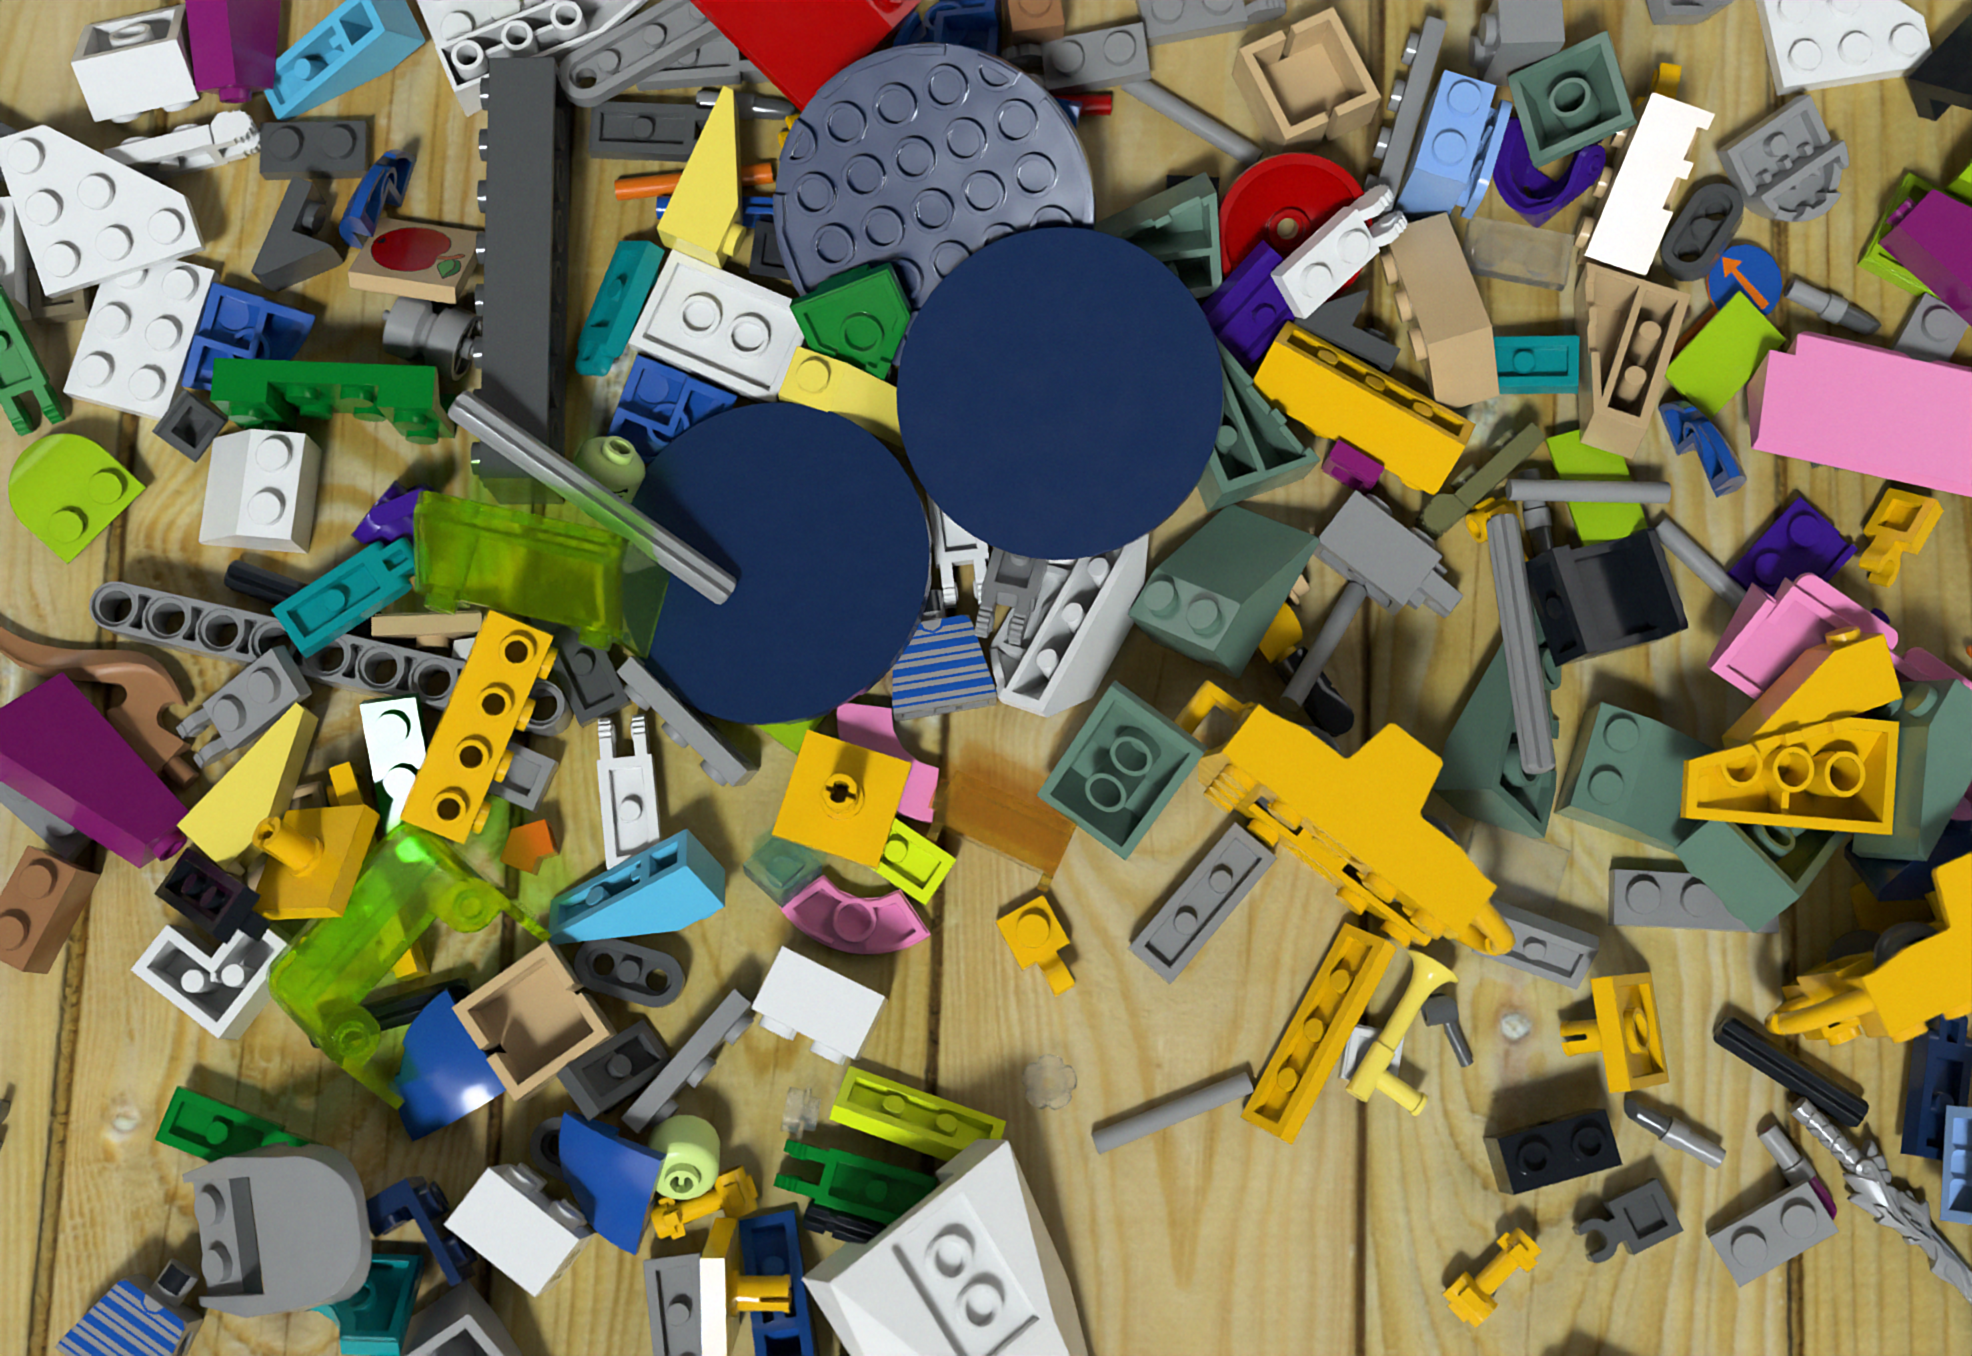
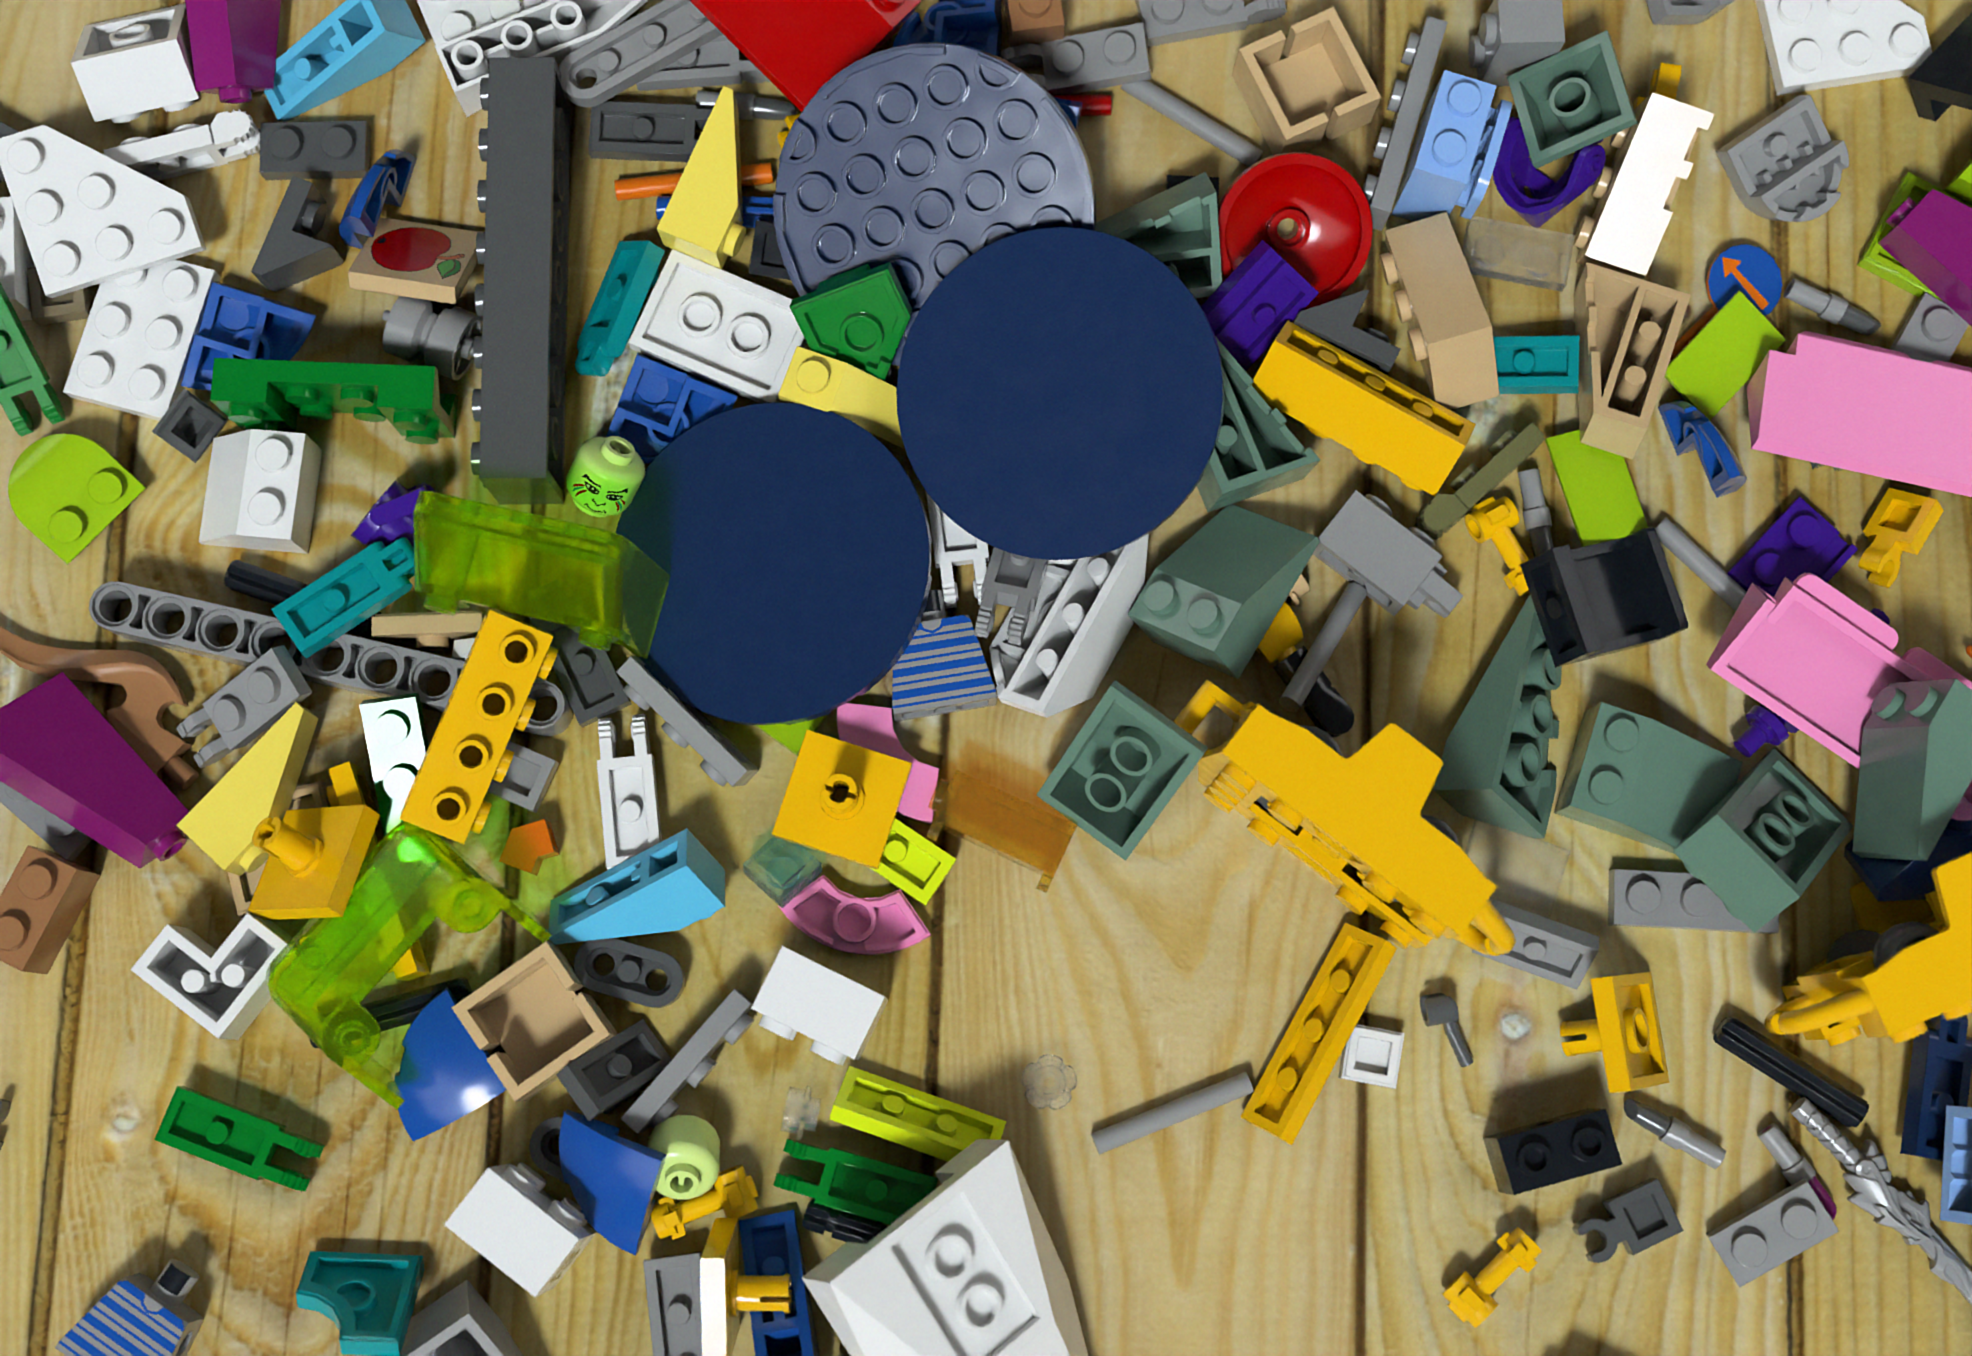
black plate [154,848,272,944] -> none
light grey slope [182,1141,372,1318] -> none
dark blue bracket [366,1176,478,1287] -> none
light grey axle [448,390,737,605] -> none
yellow plate [995,895,1075,997] -> none
light grey plate [1127,822,1277,985] -> none
white hinge [1270,184,1408,319] -> none
magenta tile [1321,440,1385,496] -> none
light yellow piece [1345,950,1459,1116] -> none
light grey axle [1486,514,1556,774] -> none
light grey bar [1506,479,1671,504] -> none
dark grey plate [1661,183,1744,282] -> none
yellow wedge [1680,717,1899,835] -> none
yellow slope [1722,626,1902,748] -> none

